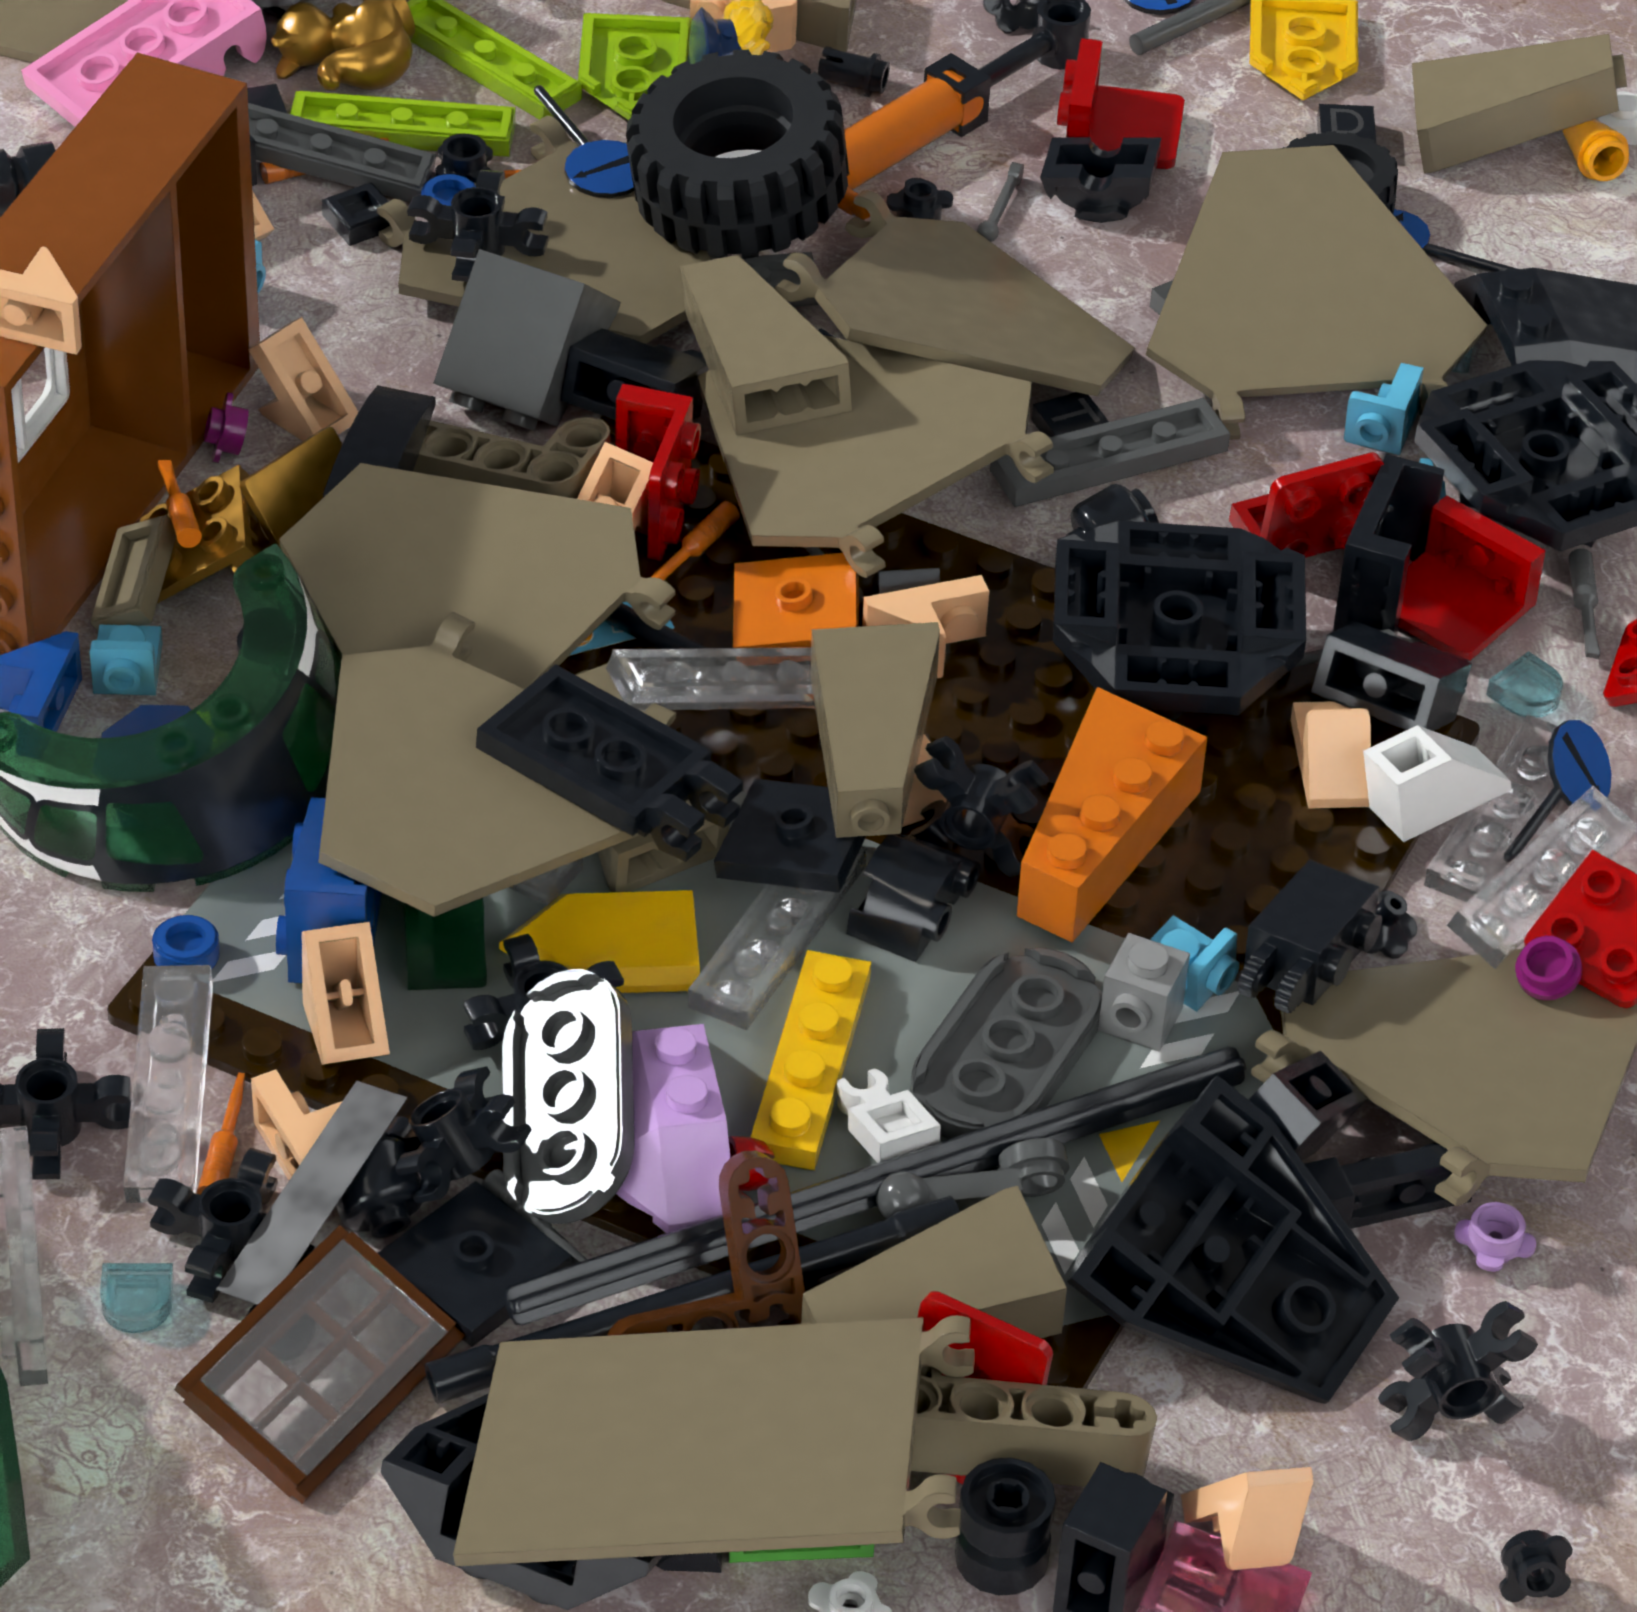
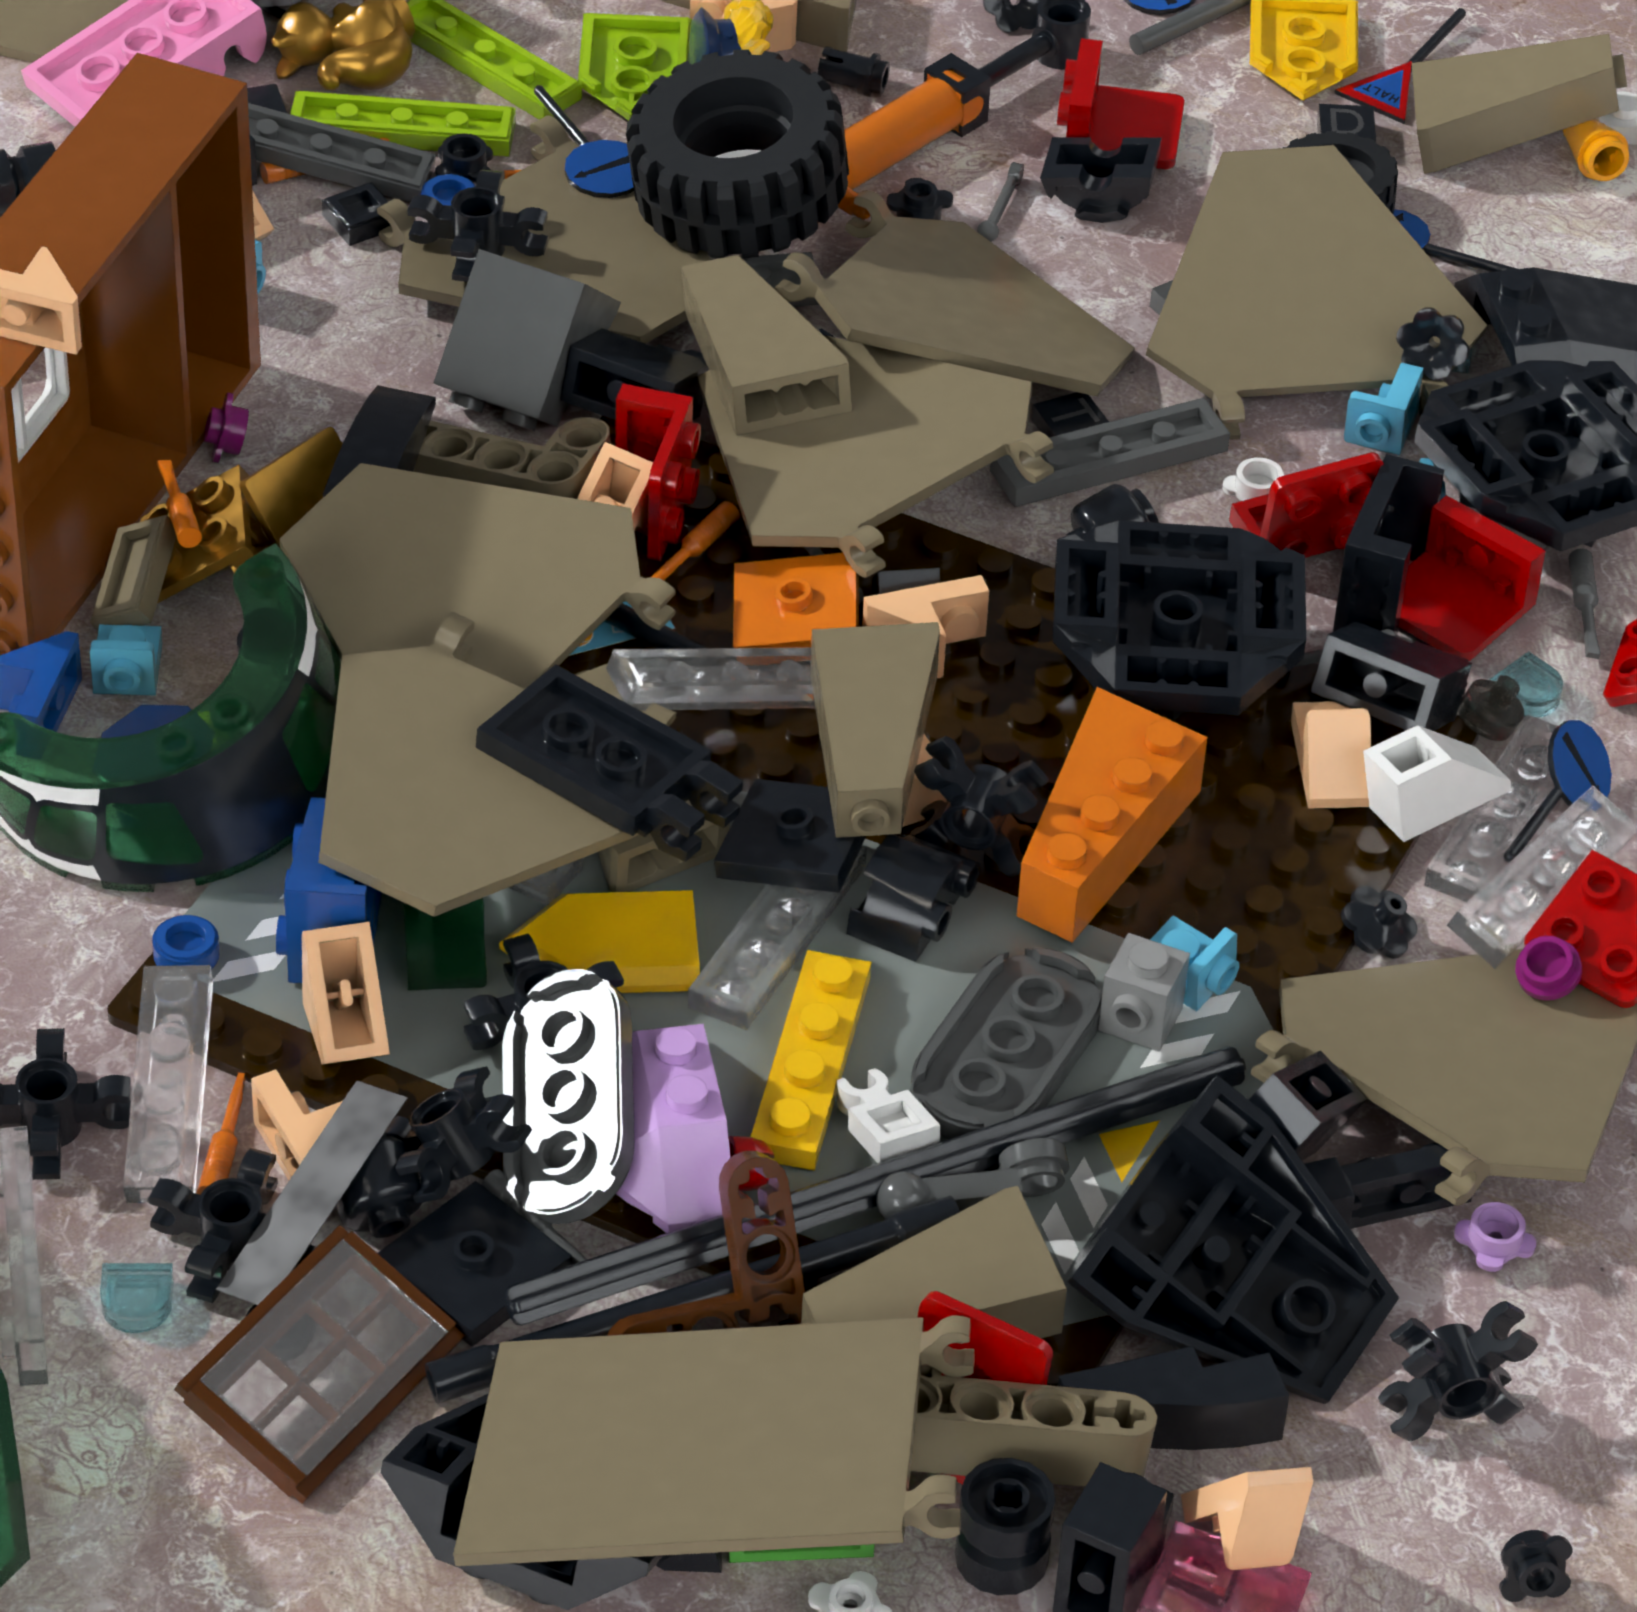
light nougat slope [248,317,358,441] -> none
black hinge [1237,859,1382,1013] -> none
none -> black slope [1058,1346,1289,1450]
none -> white plate [1222,457,1284,501]
none -> piece [1335,8,1466,124]
none -> black plant [1396,307,1469,381]
none -> clear smoke tile [1458,675,1524,741]

